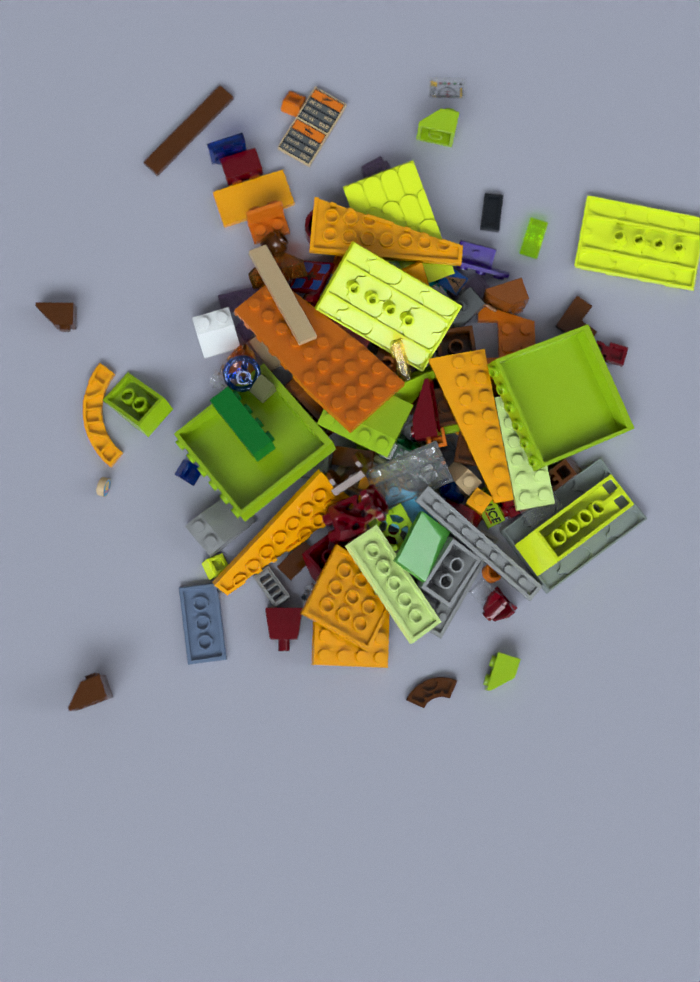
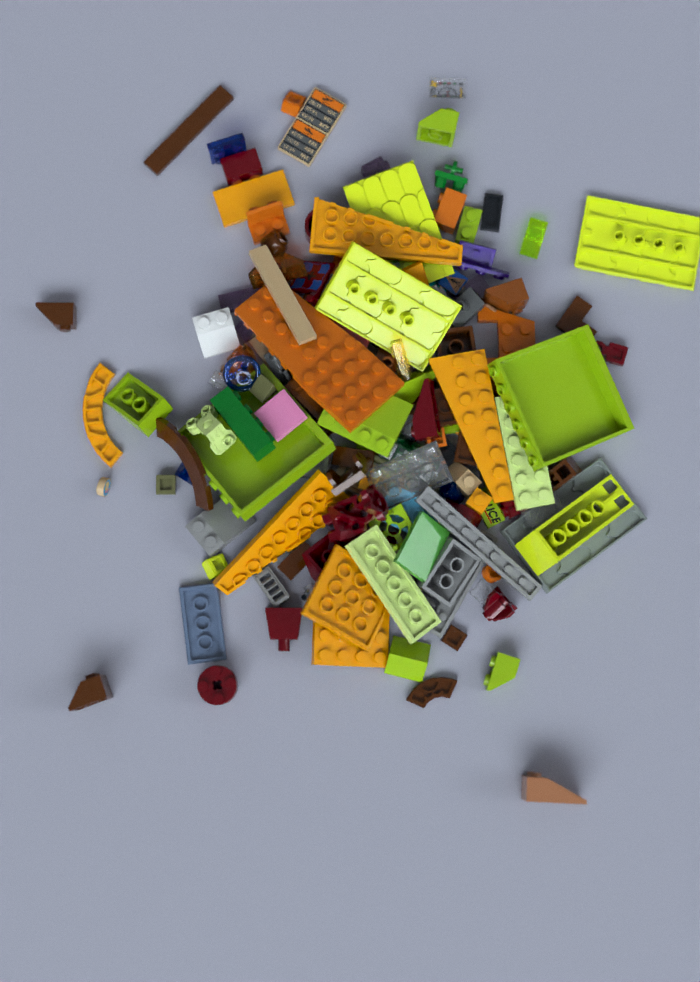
none -> reddish brown tile [156,417,214,511]
none -> olive plate [156,475,176,495]
none -> yellowish green piece [186,405,236,455]
none -> dark red brick [197,665,238,705]
none -> bright pink tile [254,389,307,442]
none -> dark grey hinge [263,352,293,386]
none -> lime slope [384,635,431,683]
none -> orange brick [433,187,467,235]
none -> green hips [435,160,468,192]
none -> reddish brown tile [441,624,468,651]
none -> lime plate [455,206,483,243]
none -> nougat slope [521,771,587,805]

